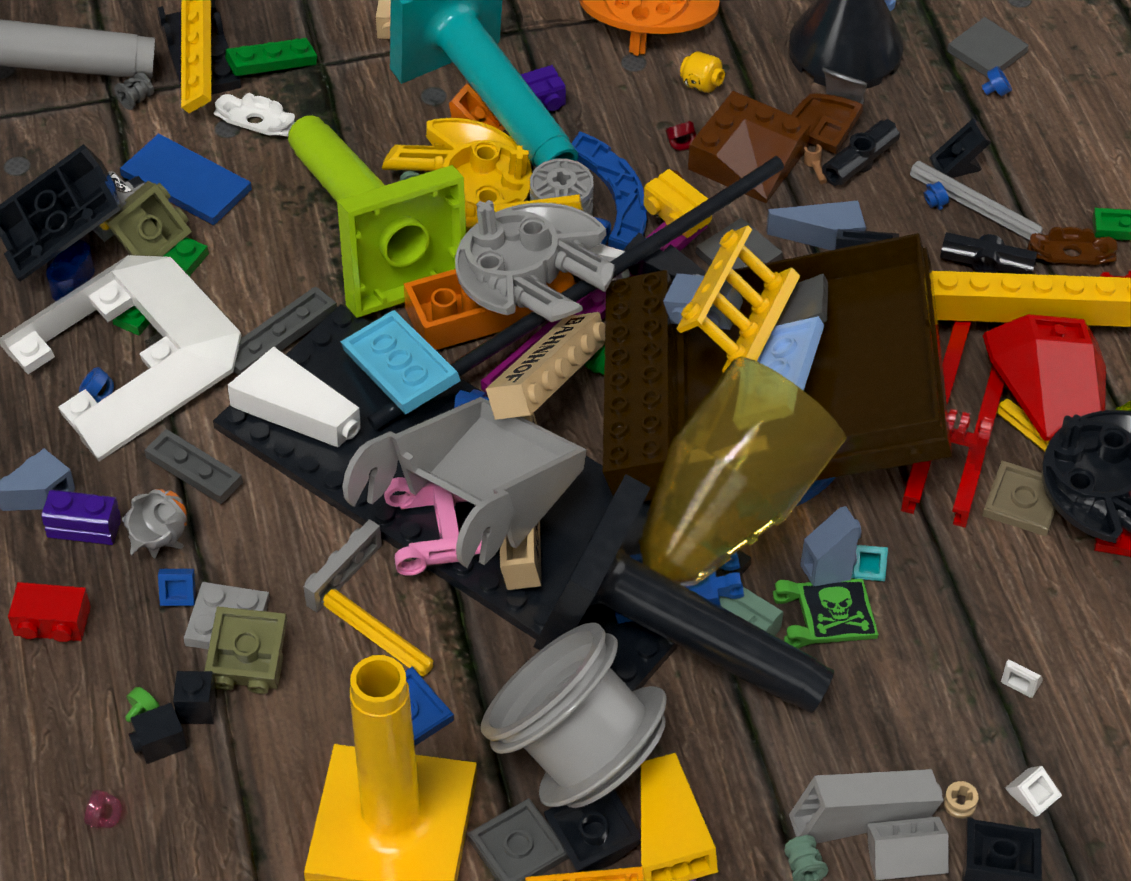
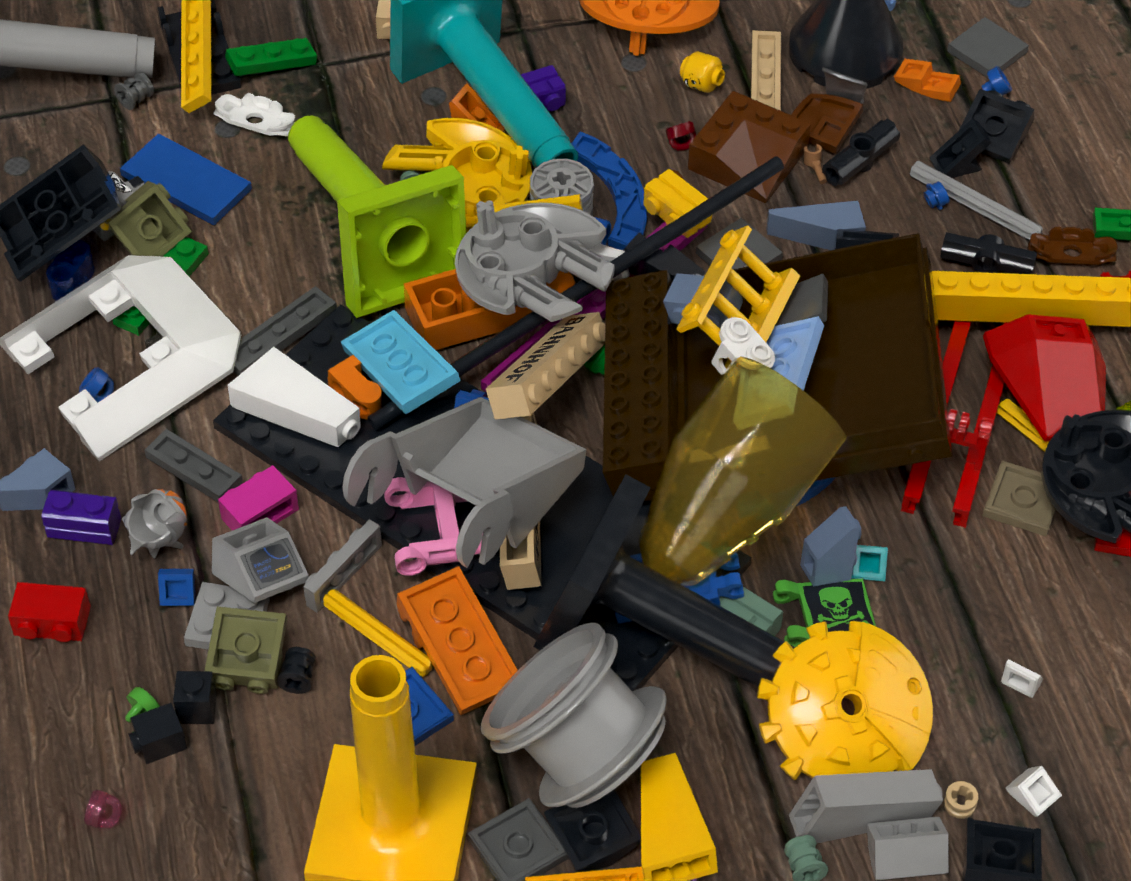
none -> light grey slope [212,517,309,603]
none -> dark pink brick [218,465,299,530]
none -> black bush [277,646,316,694]
none -> orange leg [328,355,382,419]
none -> orange hinge [397,566,518,715]
none -> white bracket [712,317,775,386]
none -> tan plate [751,30,781,111]
none -> yellow piece [757,621,933,780]
none -> orange slope [894,58,961,102]
none -> black plate [959,89,1034,164]

